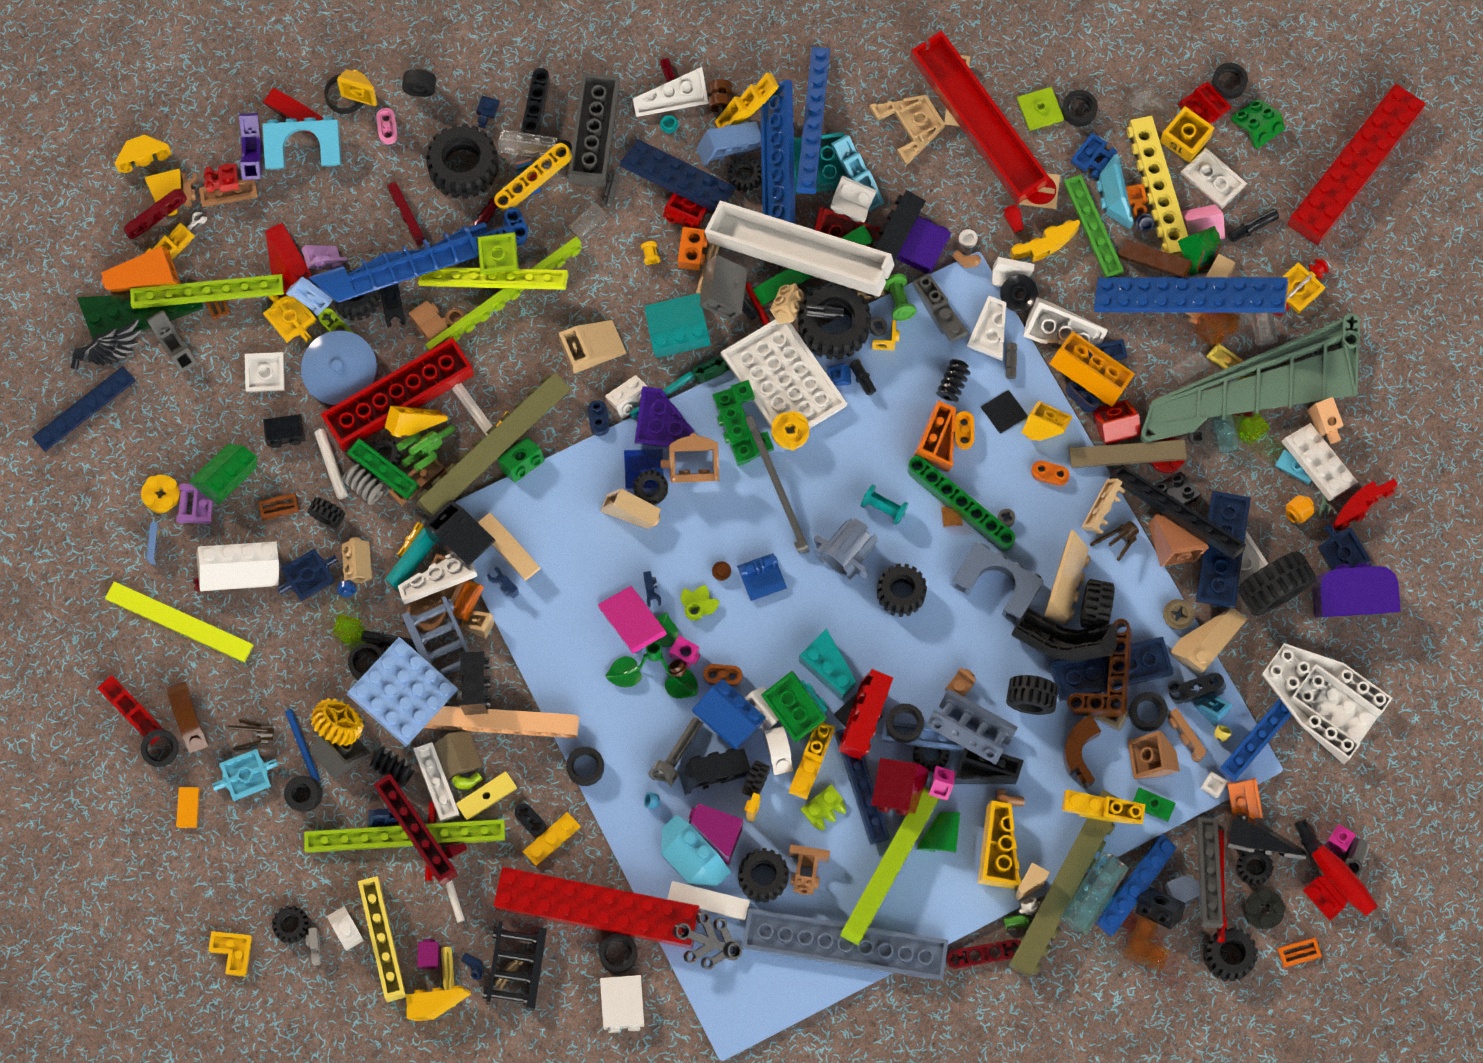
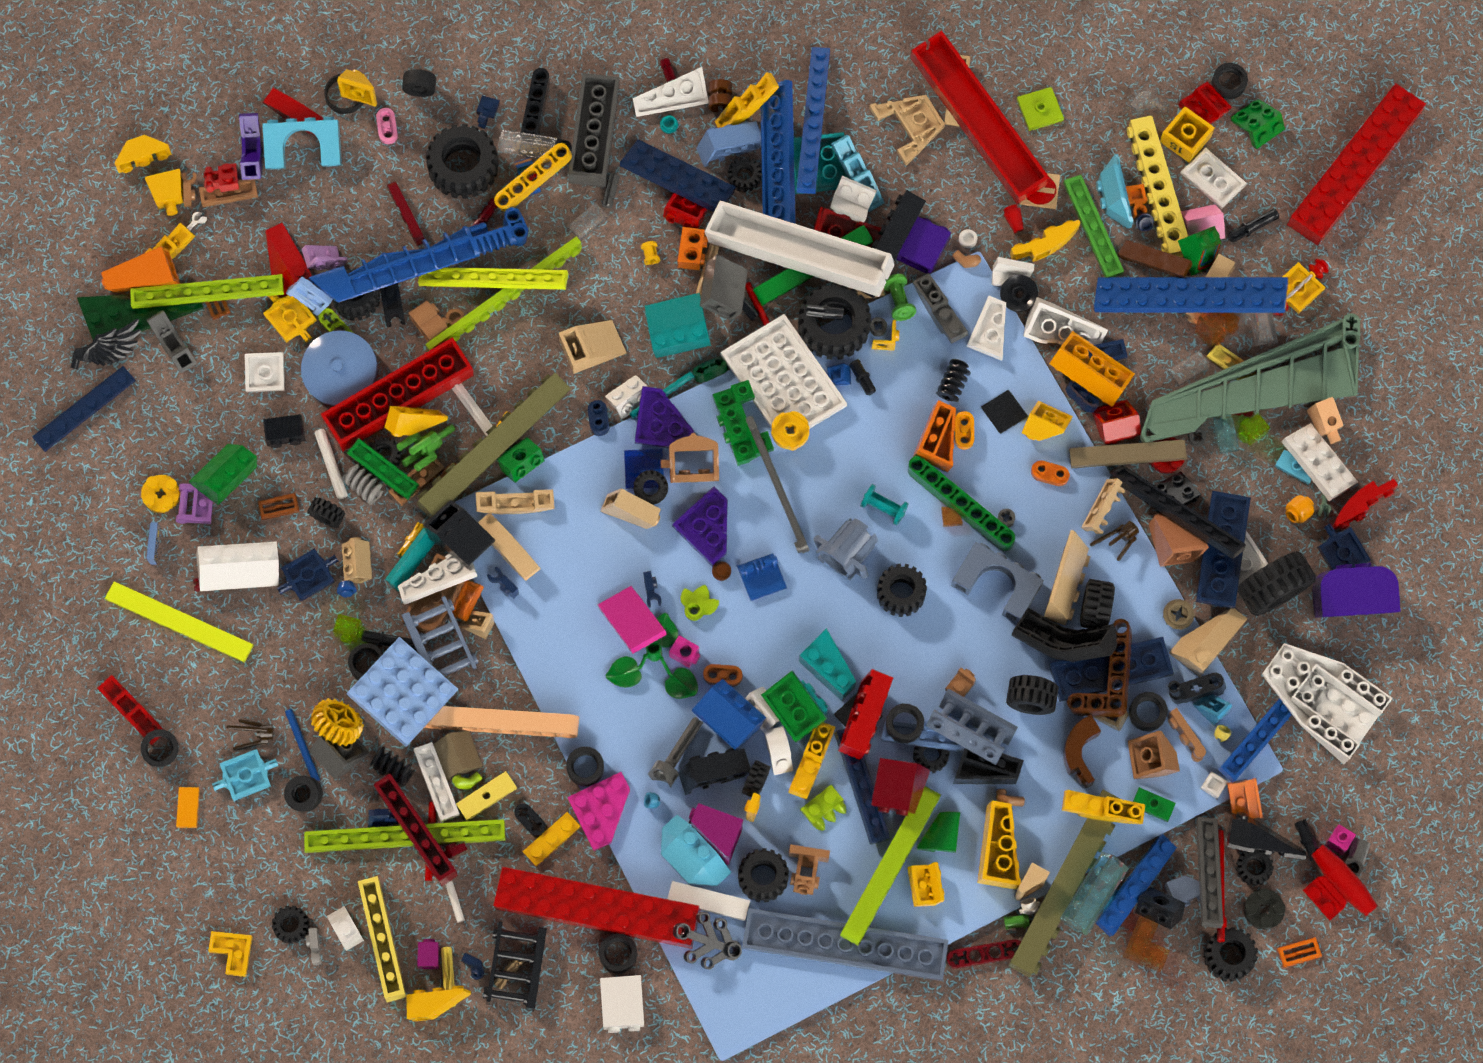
dark red beam [124,189,187,239] -> none
reddish brown arch [167,681,208,753] -> none
black wedge [459,651,492,715] -> none
lime plate [478,232,519,275] -> none
reddish brown plate [668,659,688,677] -> none
tan brick [770,283,804,325] -> none
dark pink brick [928,766,955,801] -> none
dark grey axle [1006,342,1017,379] -> none
black tyre [1062,90,1098,127] -> none
blue plate [1070,133,1117,180] -> none
none -> tan slope [475,489,554,514]
none -> dark pink plate [567,772,630,851]
none -> dark purple plate [672,486,728,567]
none -> yellow bracket [907,862,944,907]

